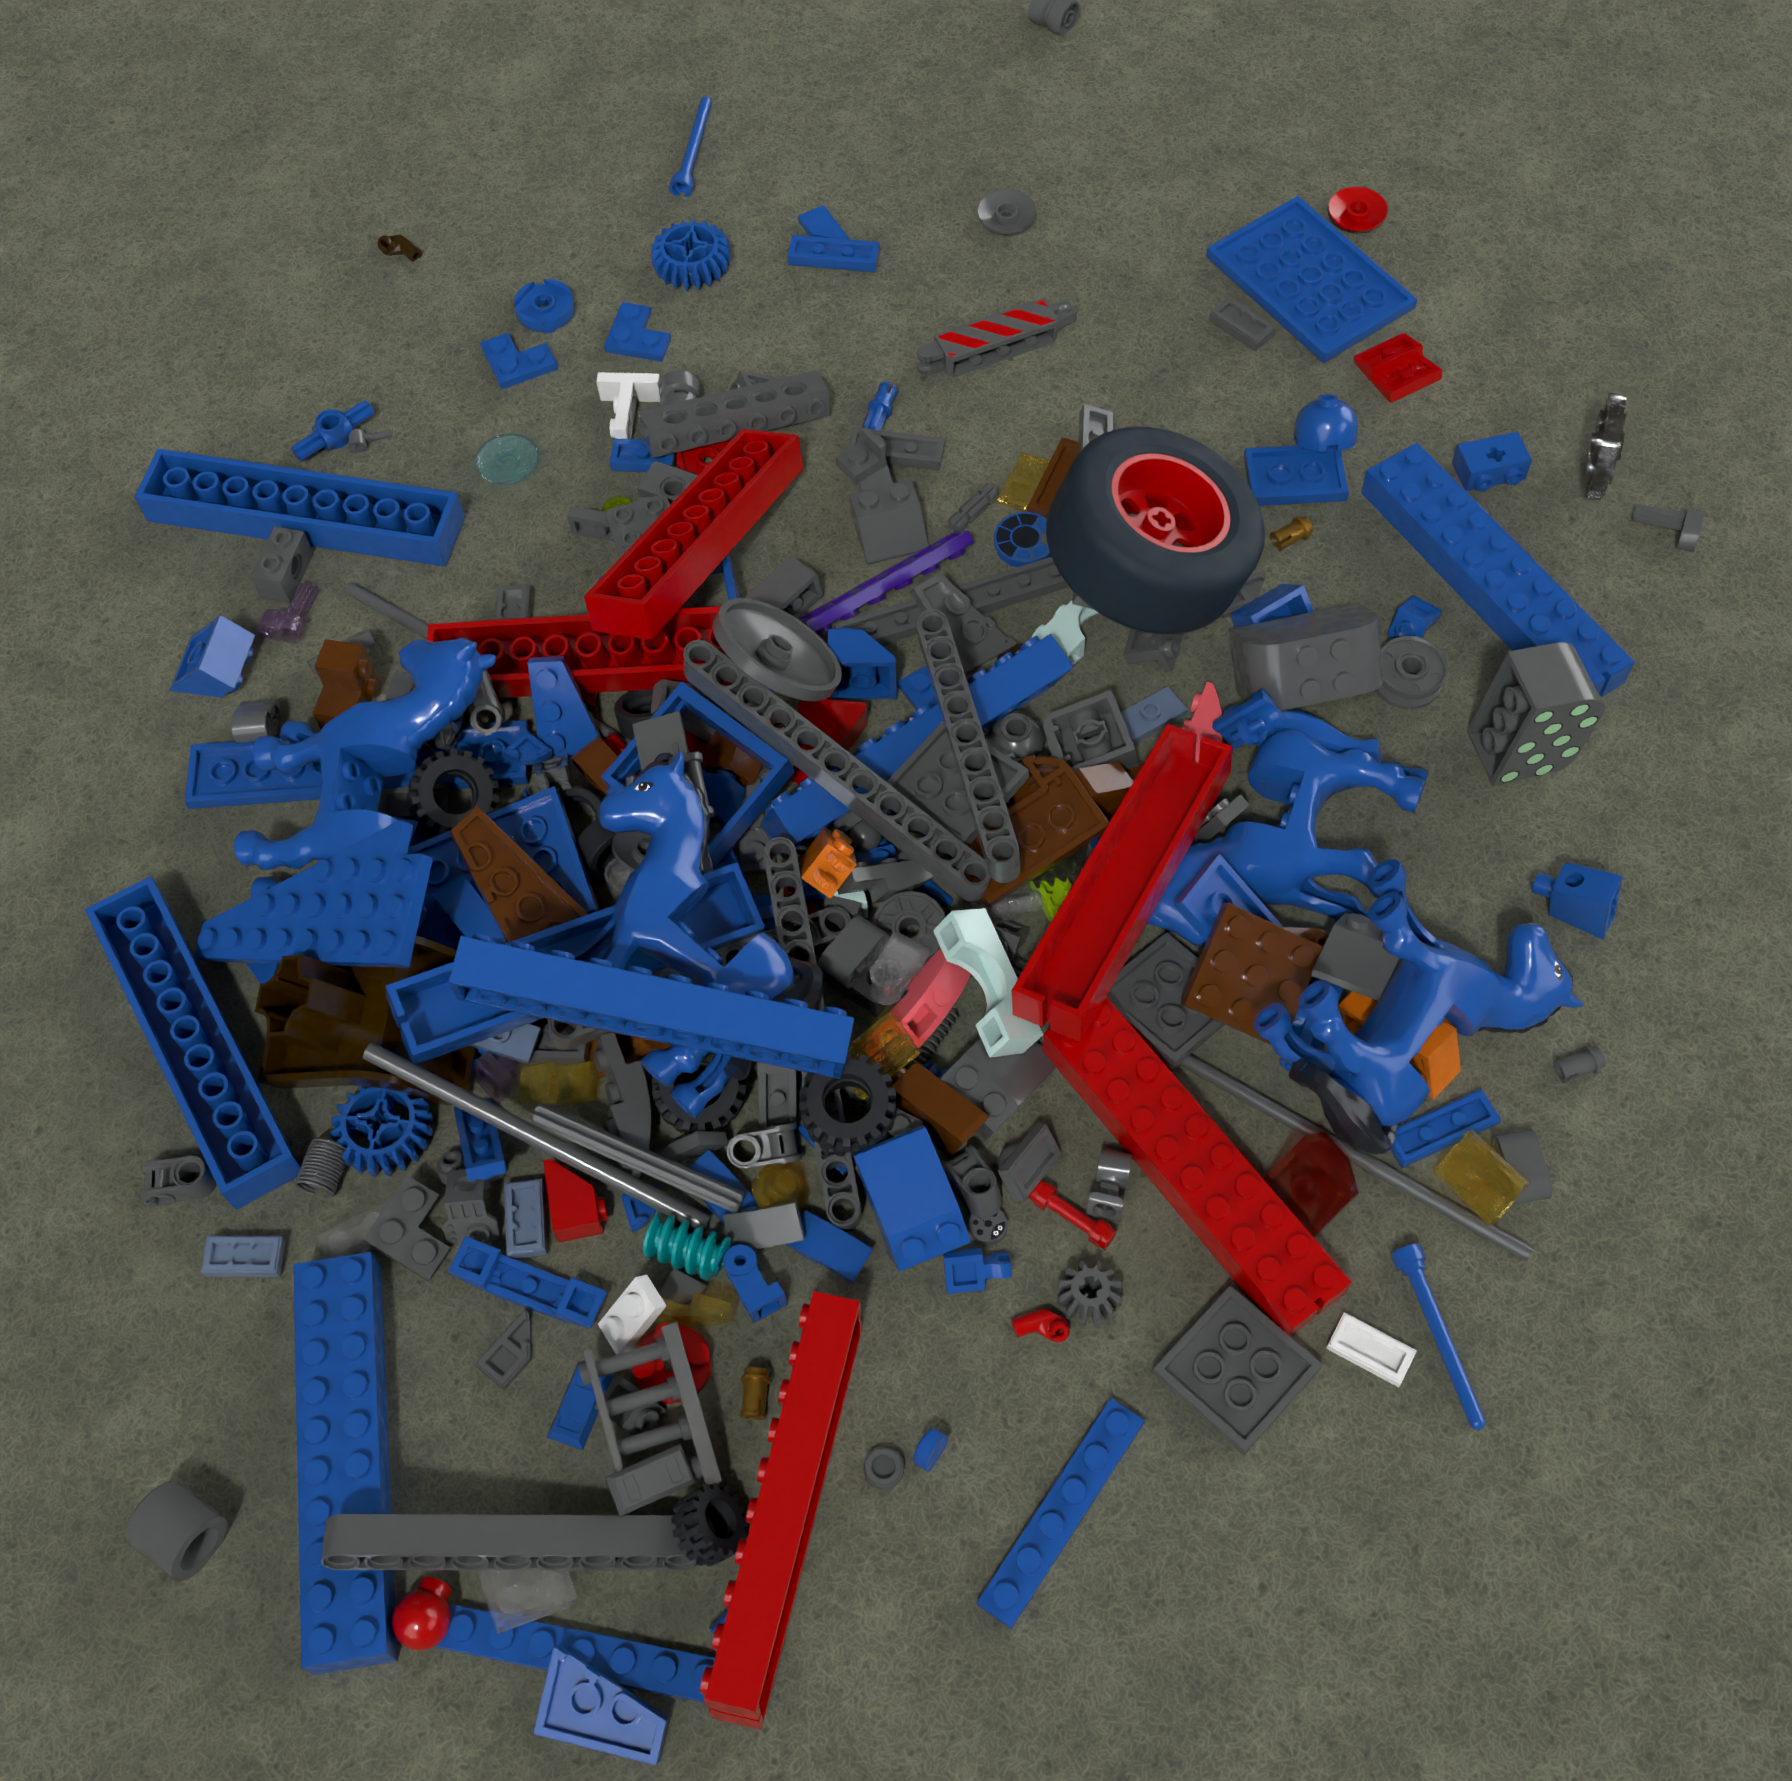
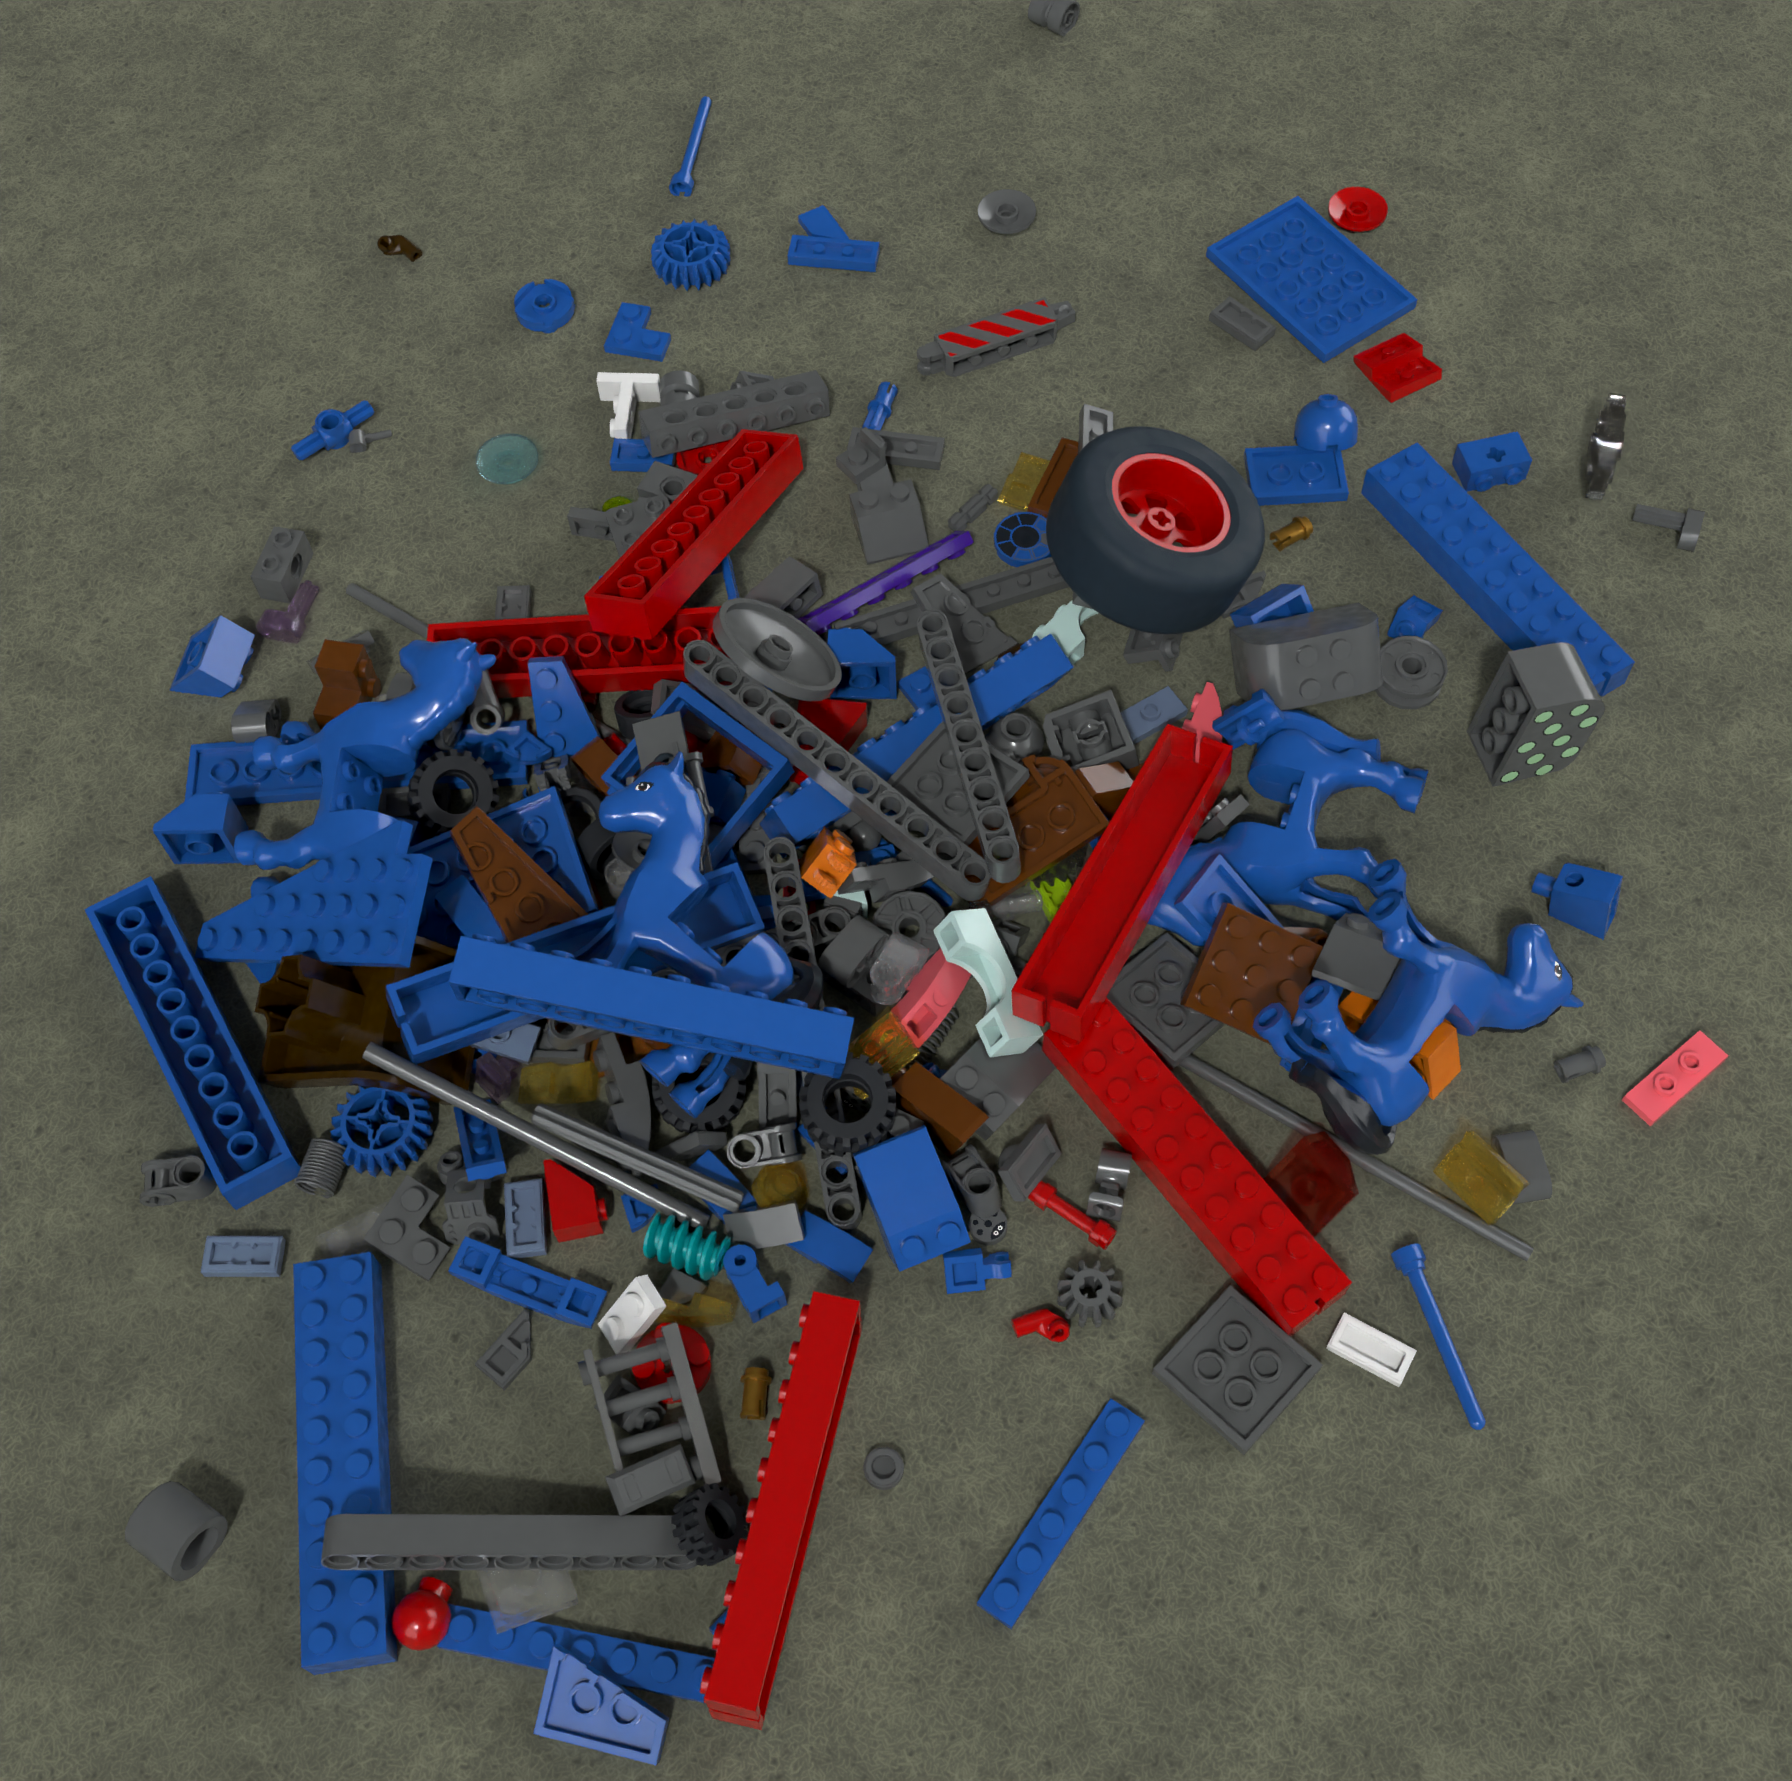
blue brick [135,449,465,567] -> none
blue plate [480,333,558,390] -> none
blue tile [546,1363,614,1450] -> none
blue tile [914,1428,948,1472] -> none
blue tile [1390,1089,1501,1168] -> none
none -> blue slope [153,792,249,864]
none -> coral plate [1622,1030,1729,1127]

